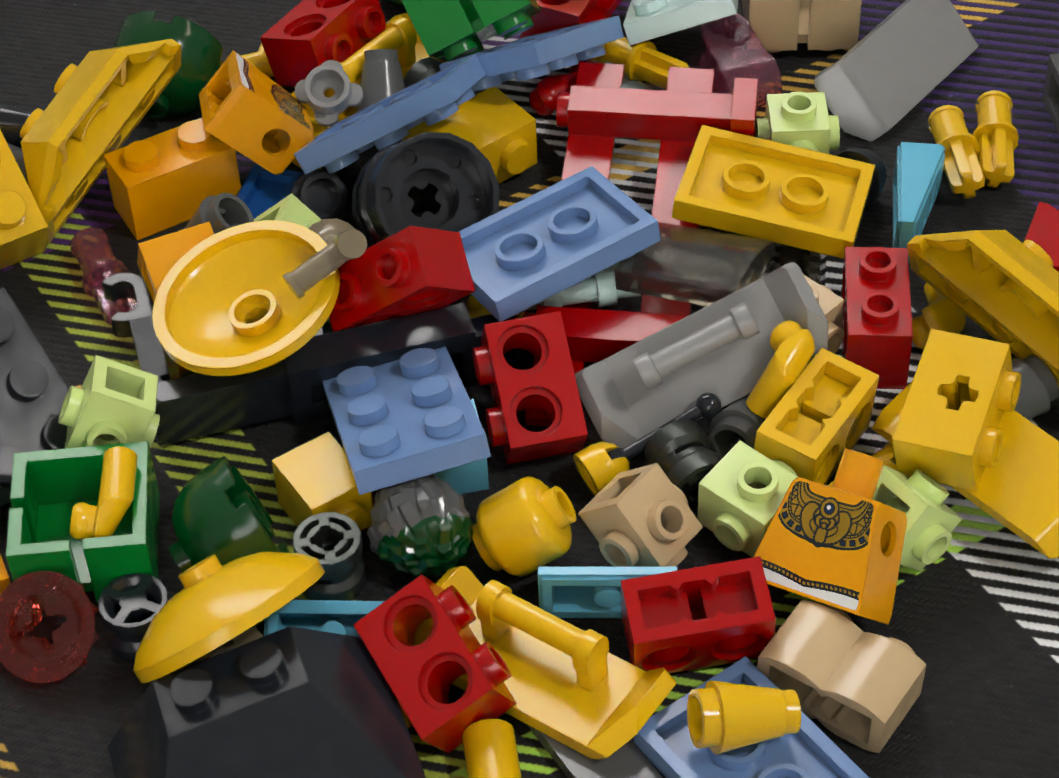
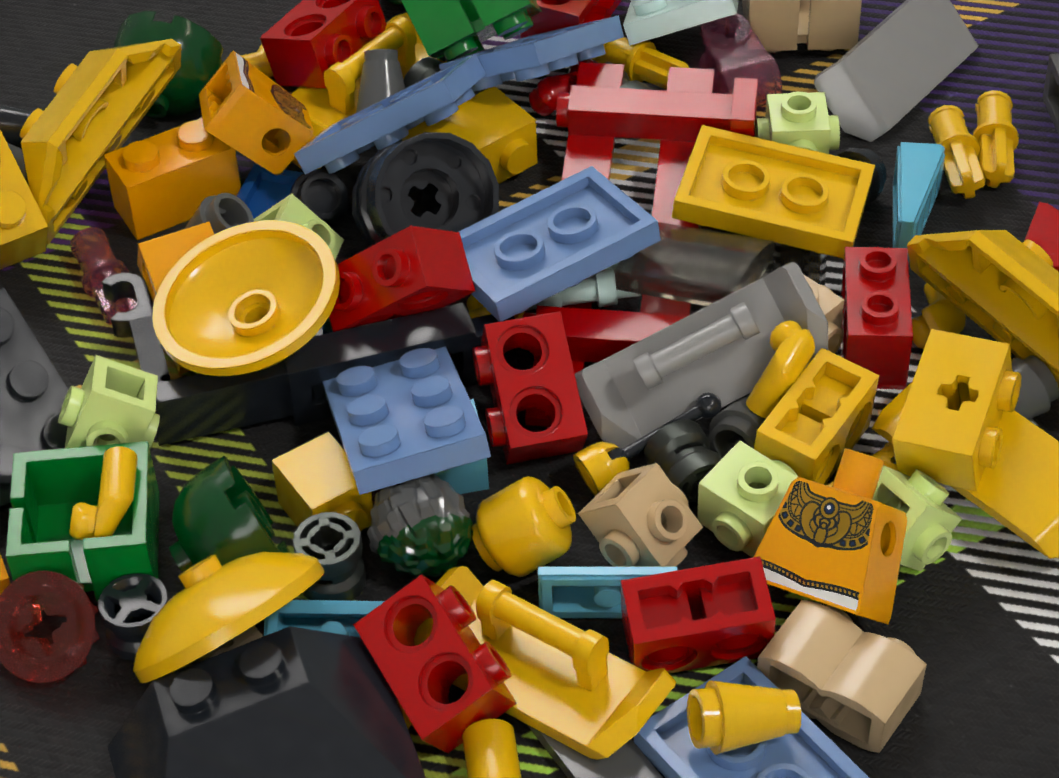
dark tan piece [282,218,367,299] -> none
light grey plate [295,60,363,126] -> none

